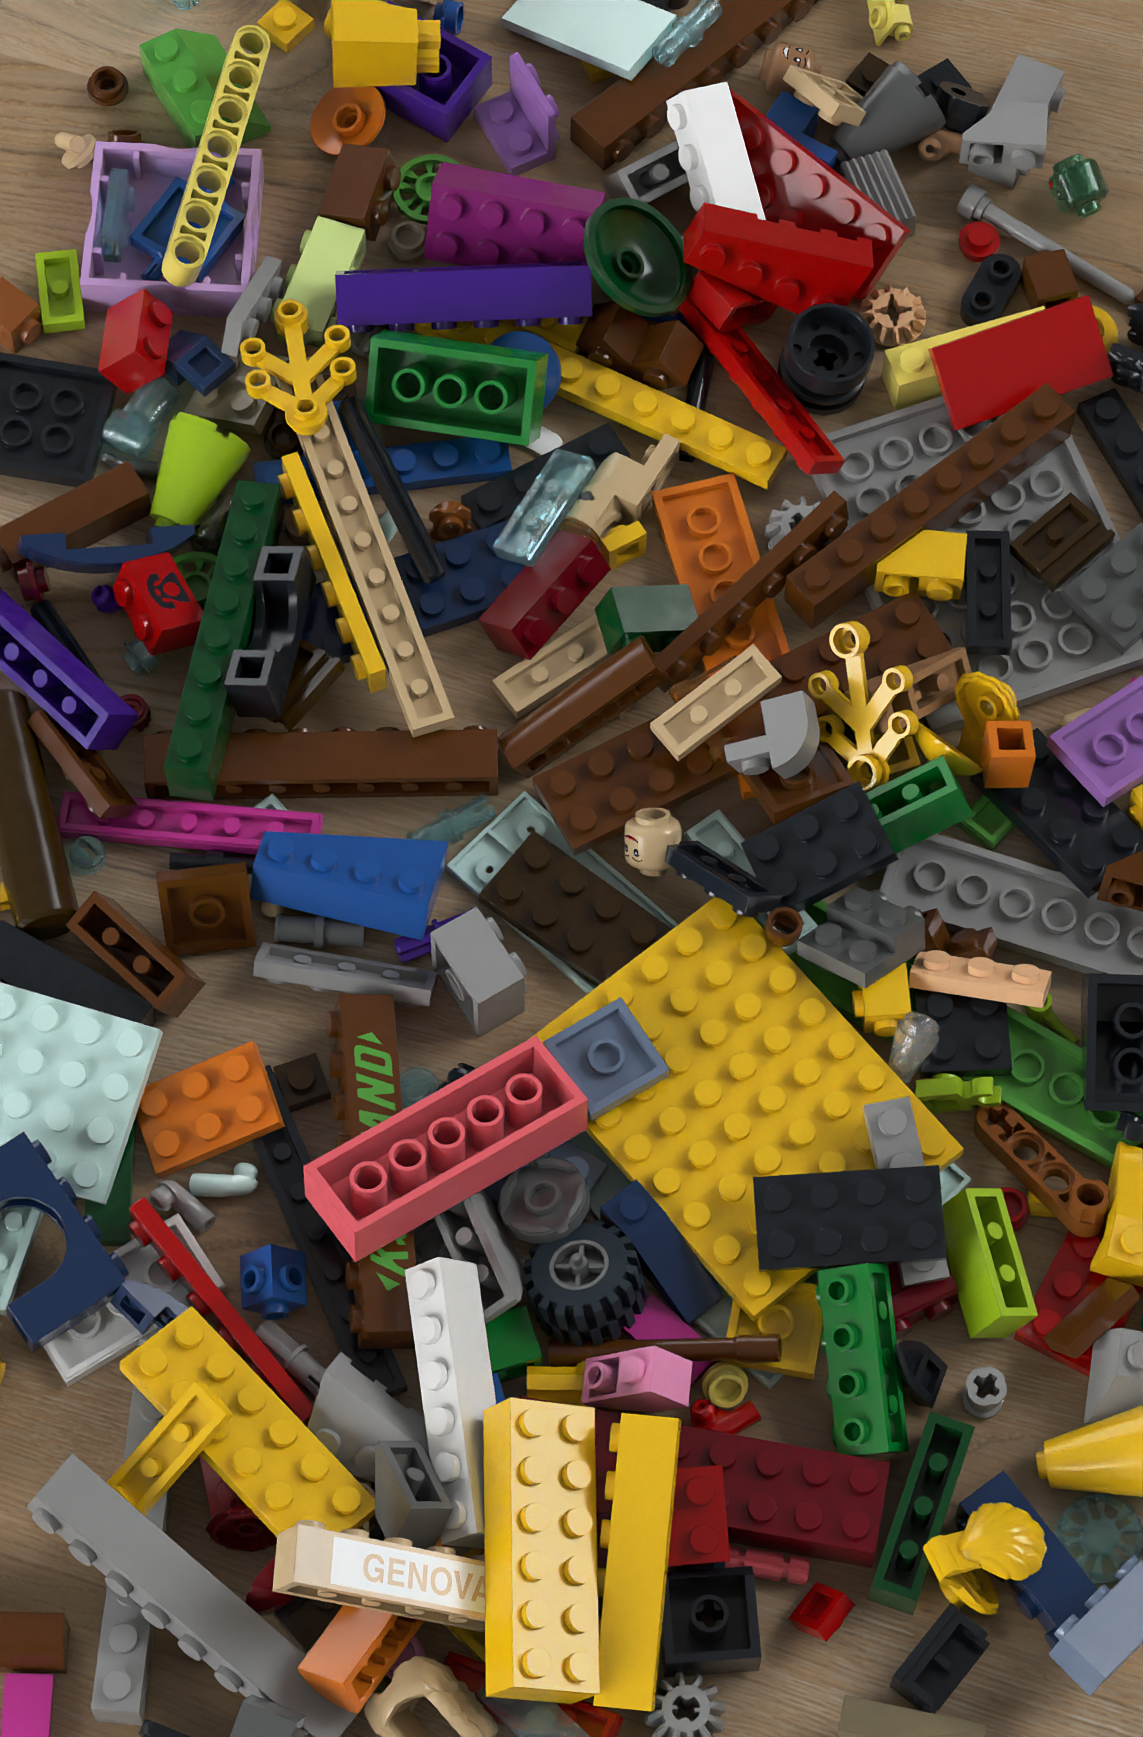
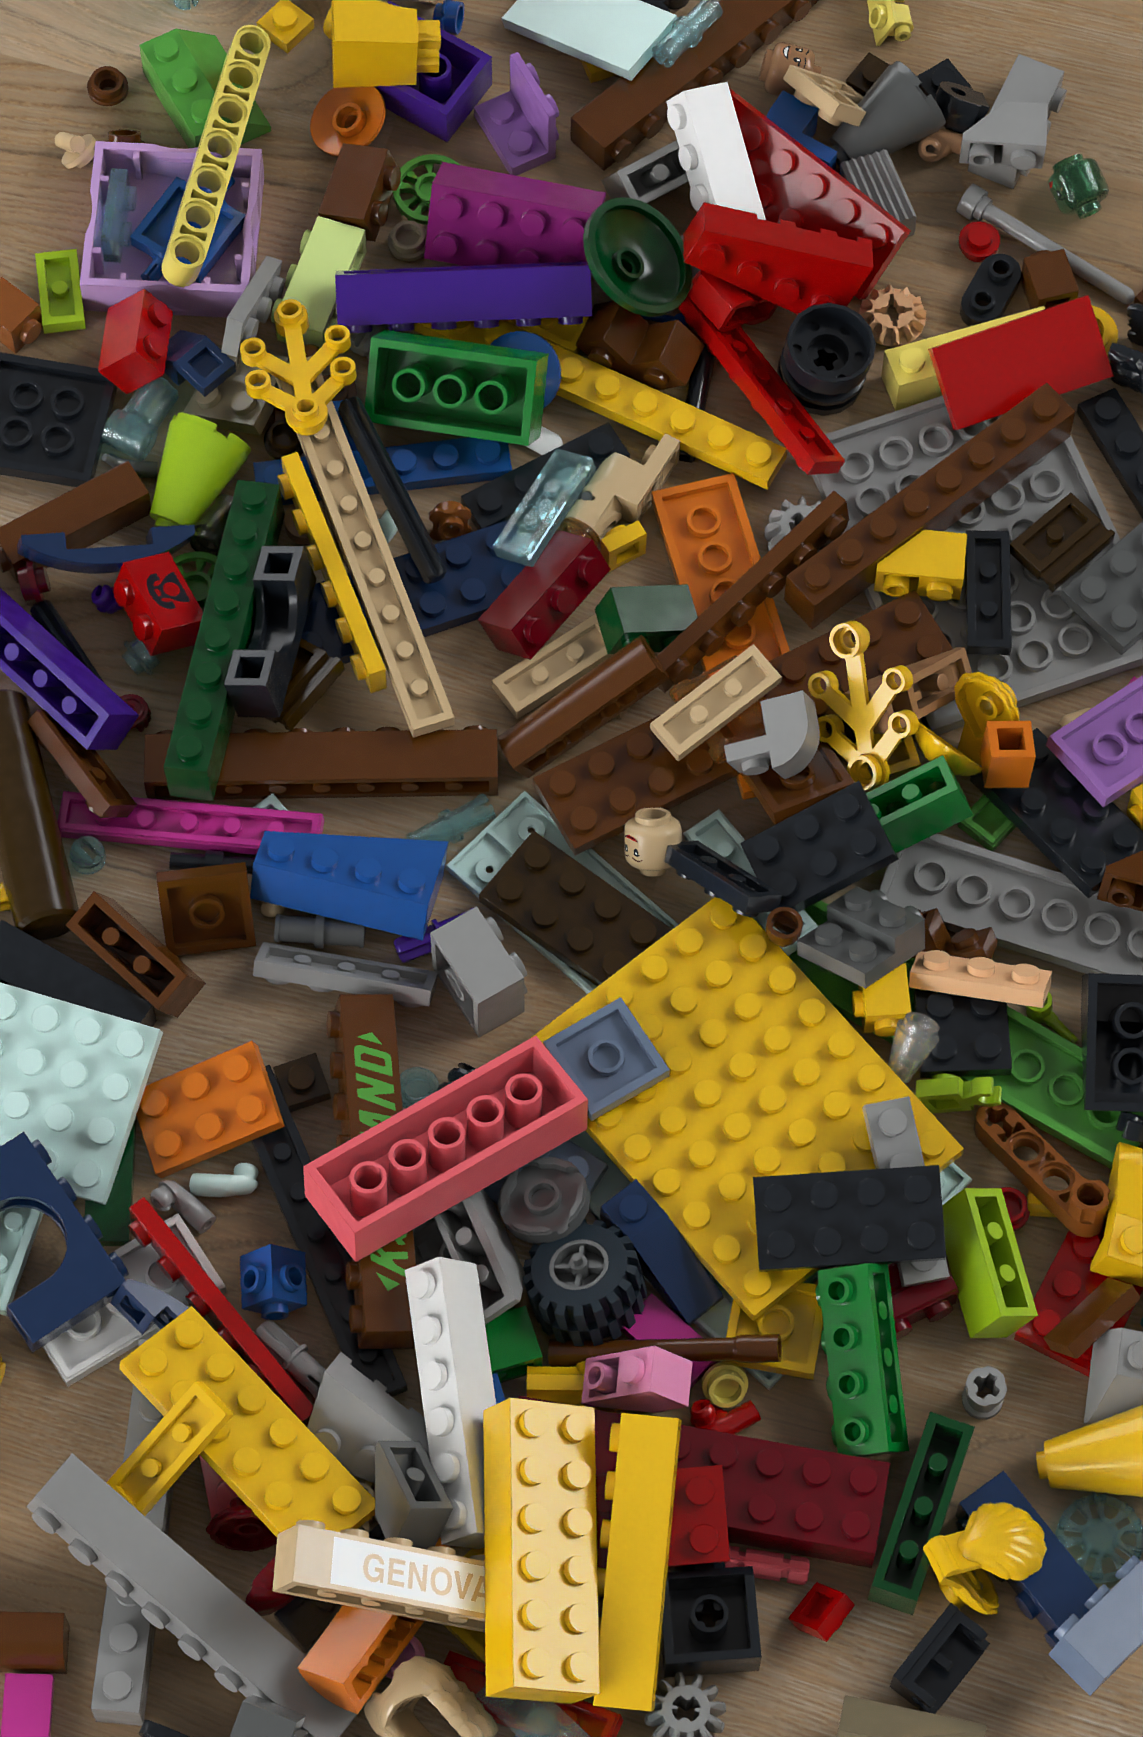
black plate [895,1340,948,1408] -> none

